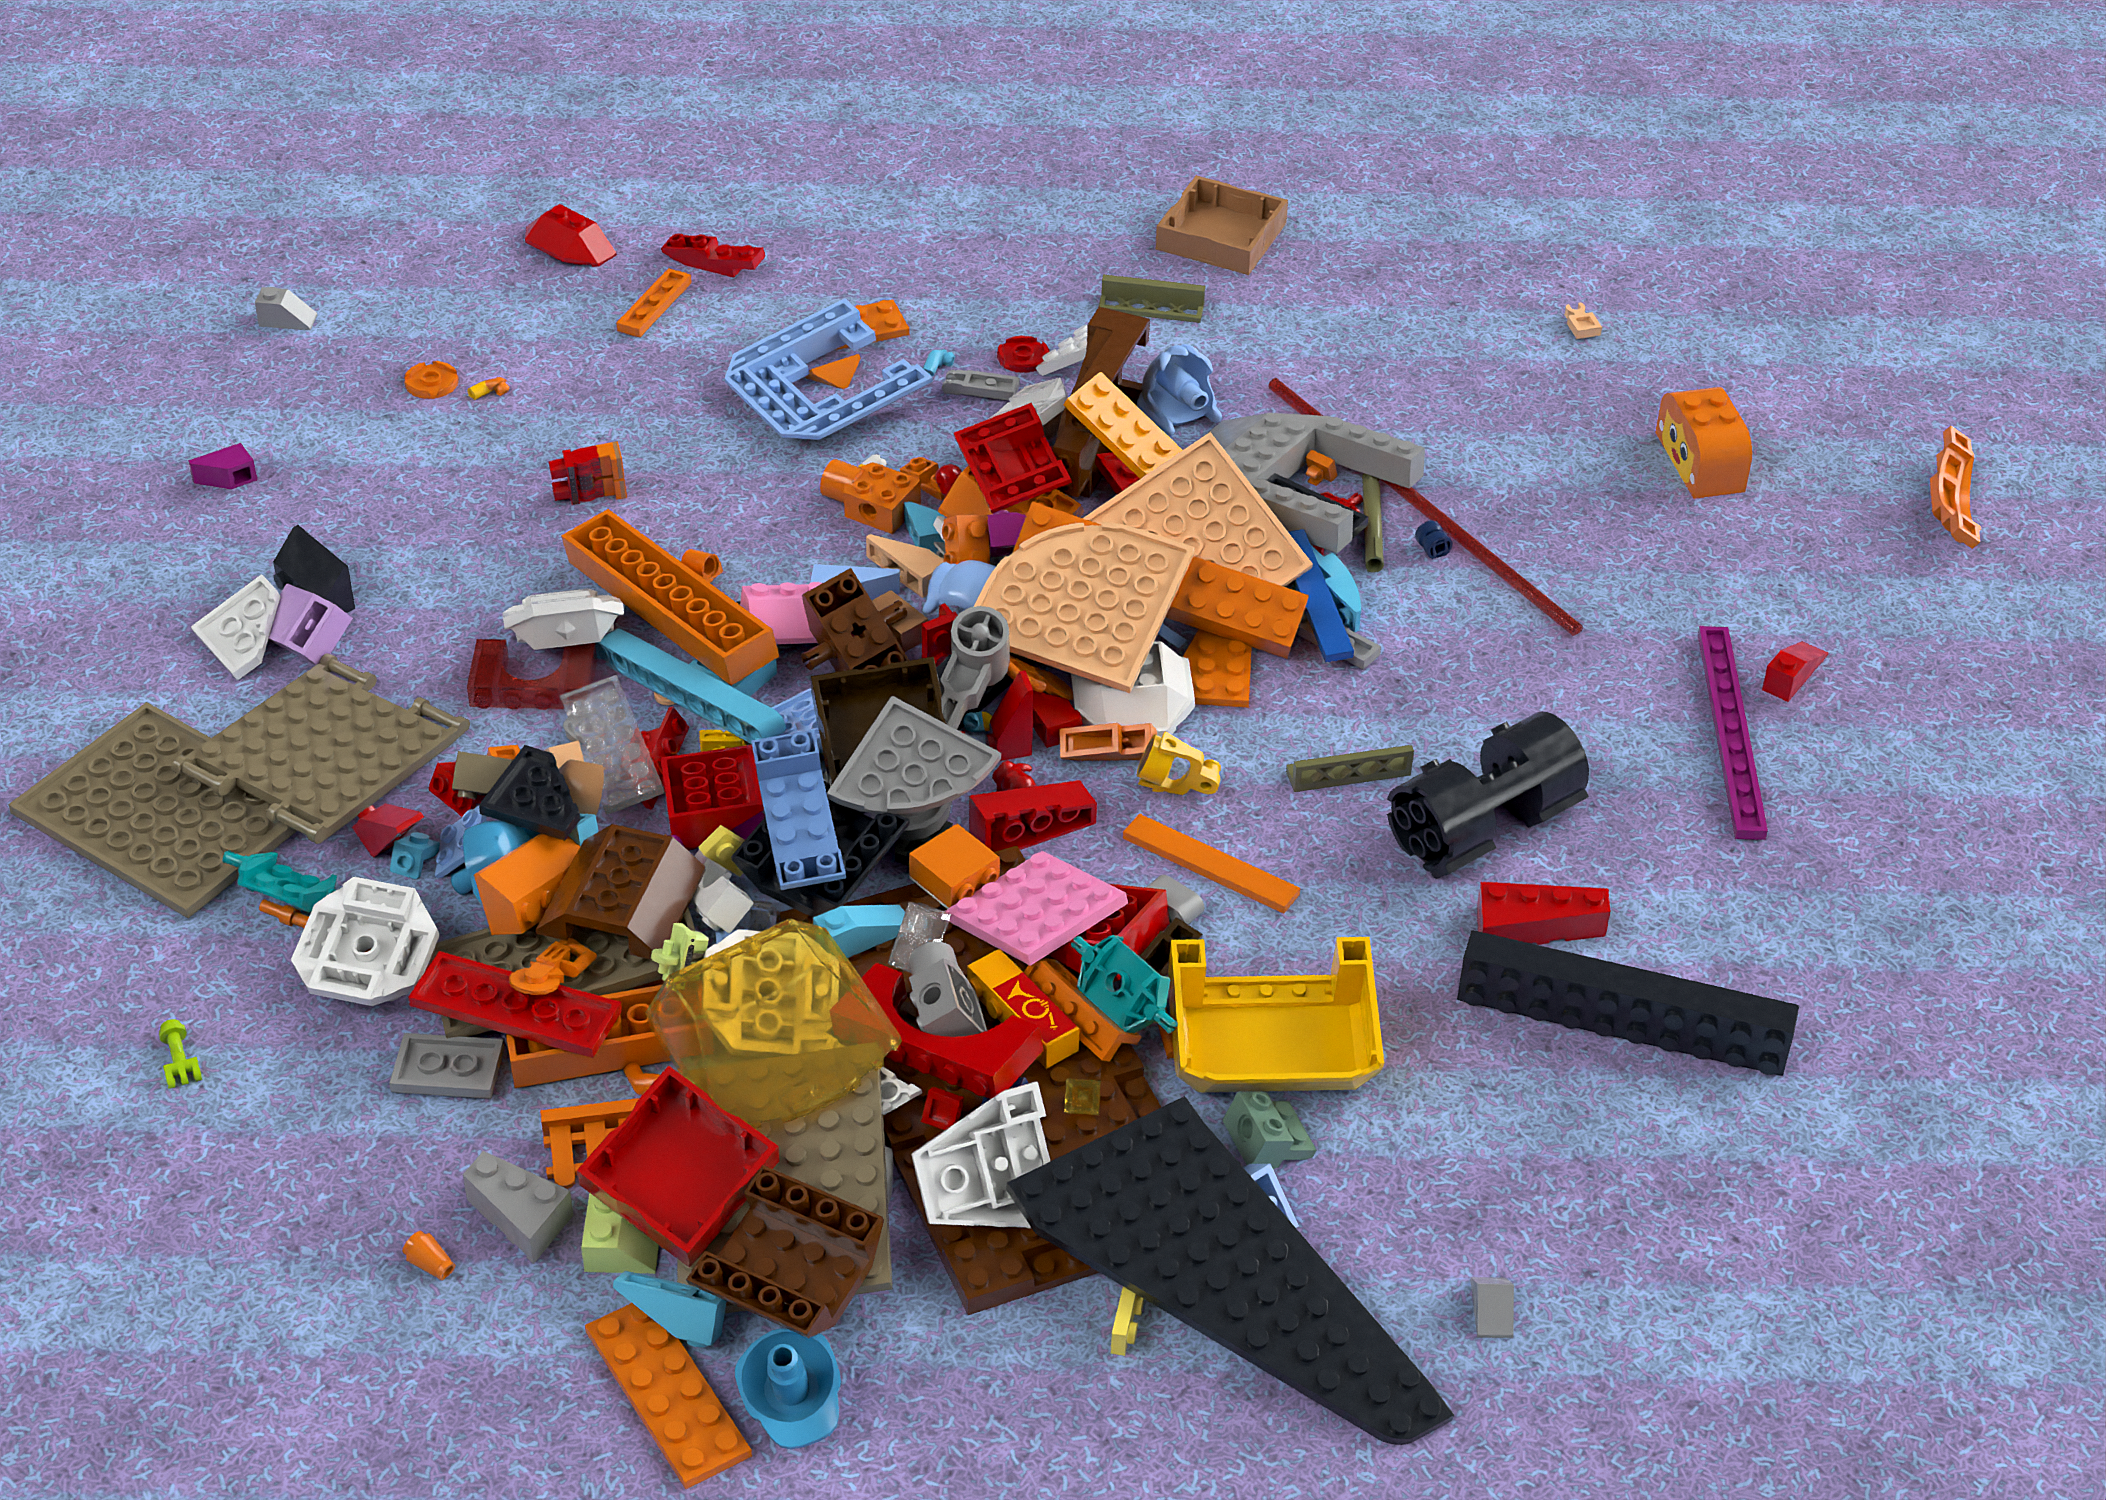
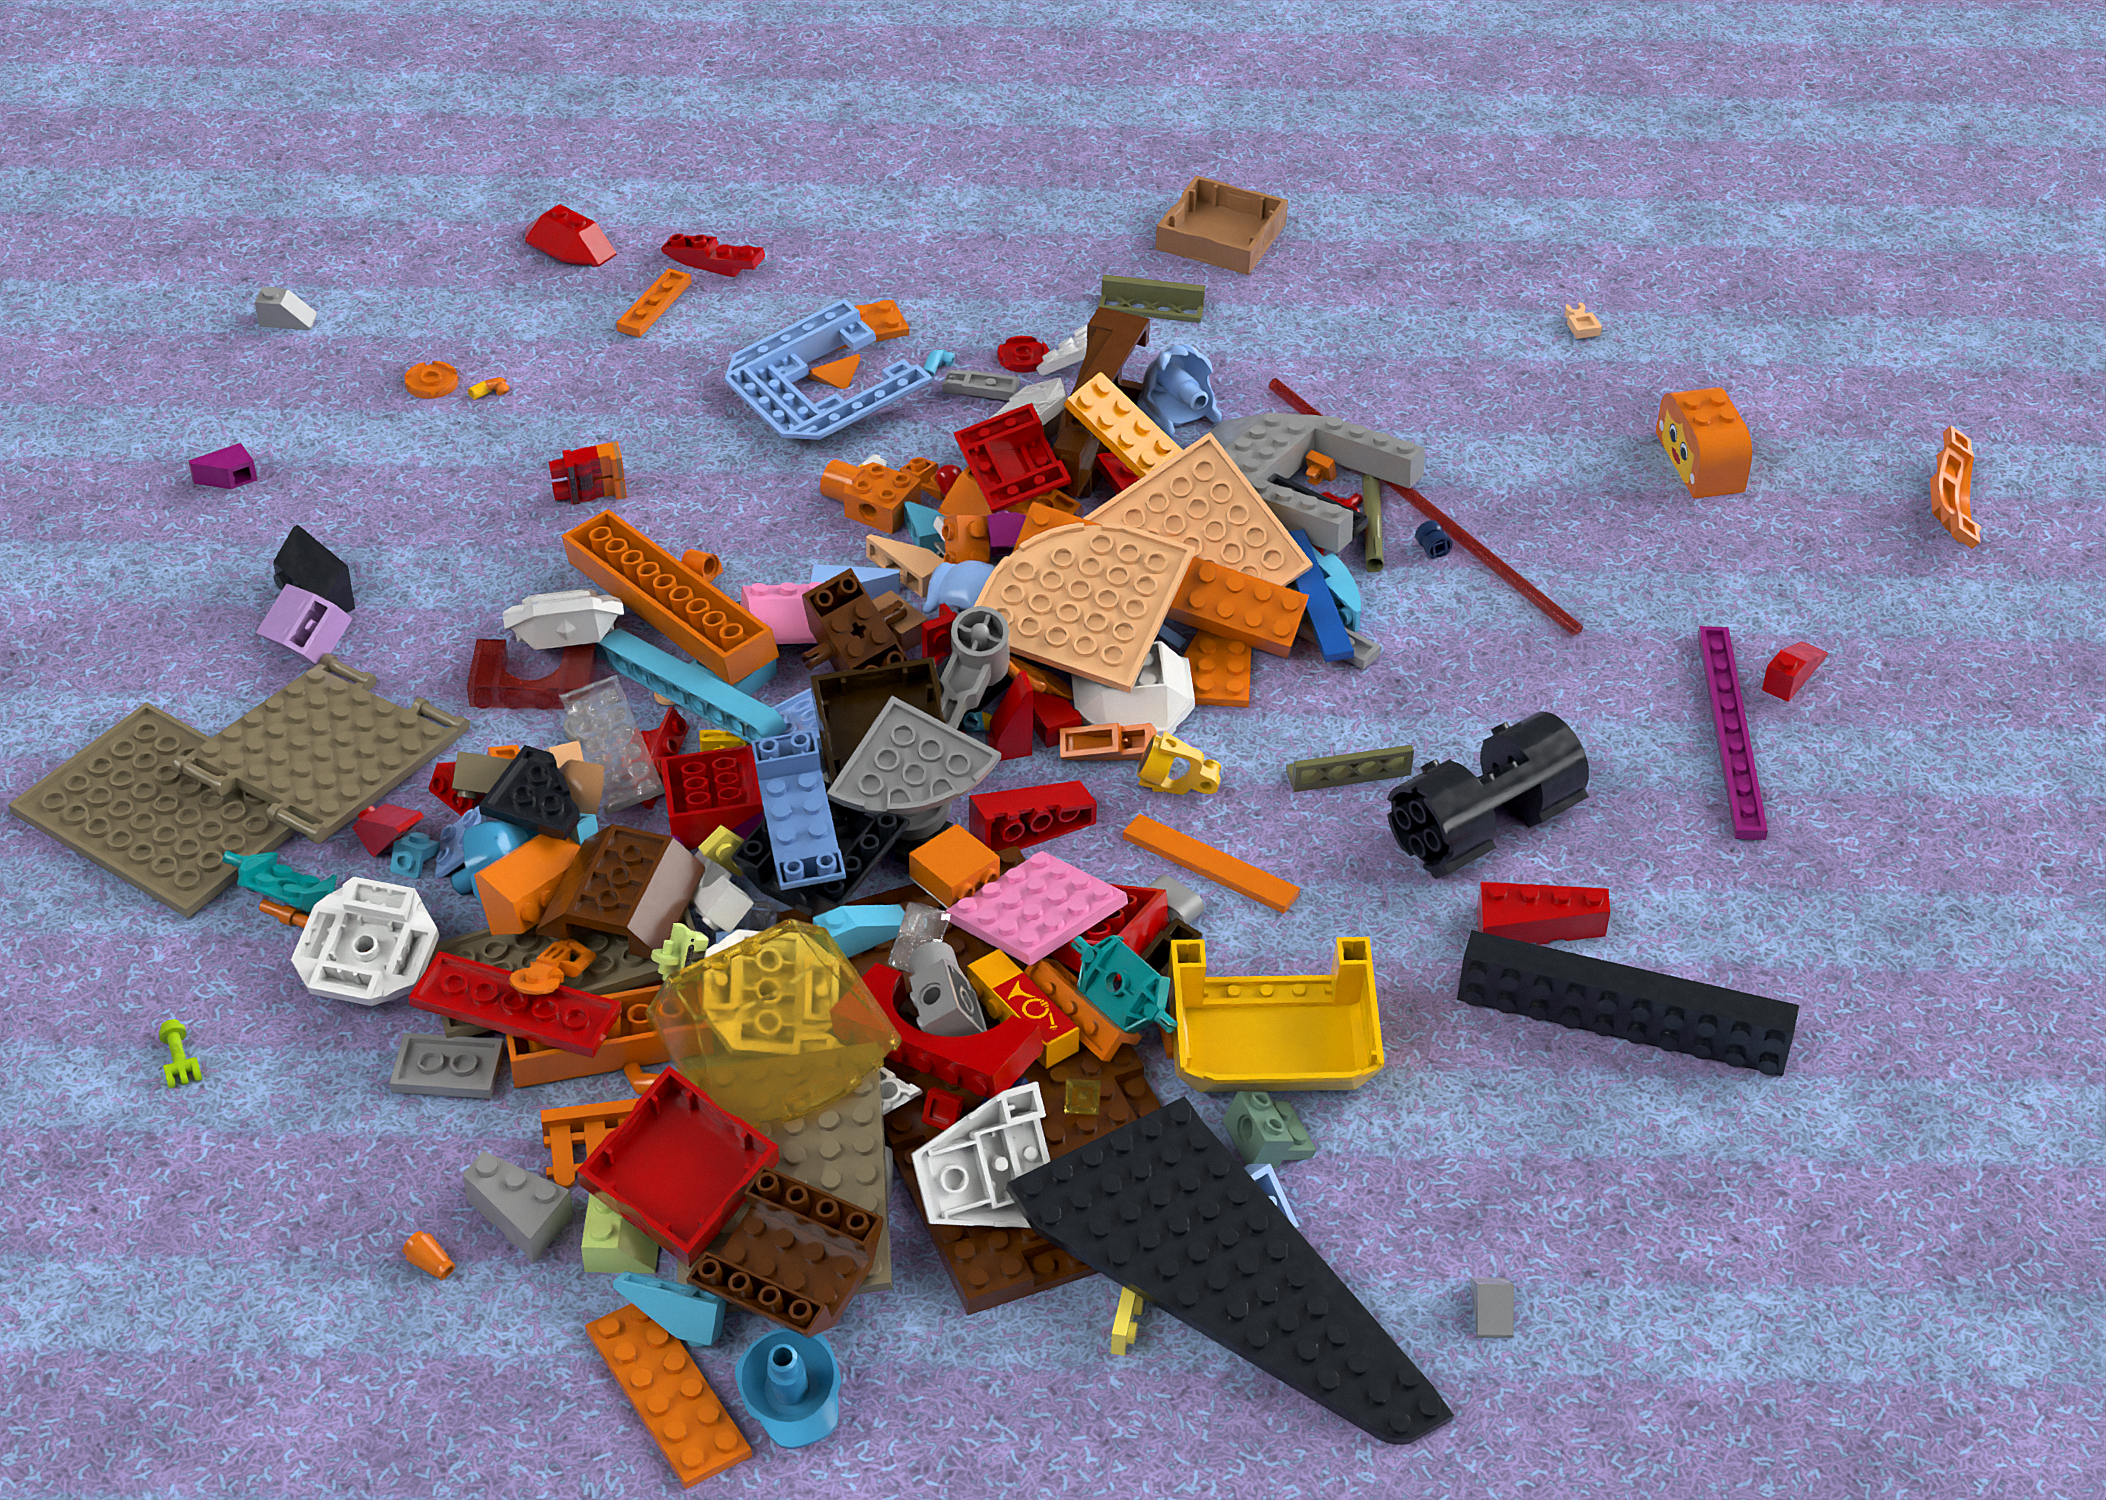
white plate [191,574,281,681] -> none
red animal [992,760,1036,792] -> none

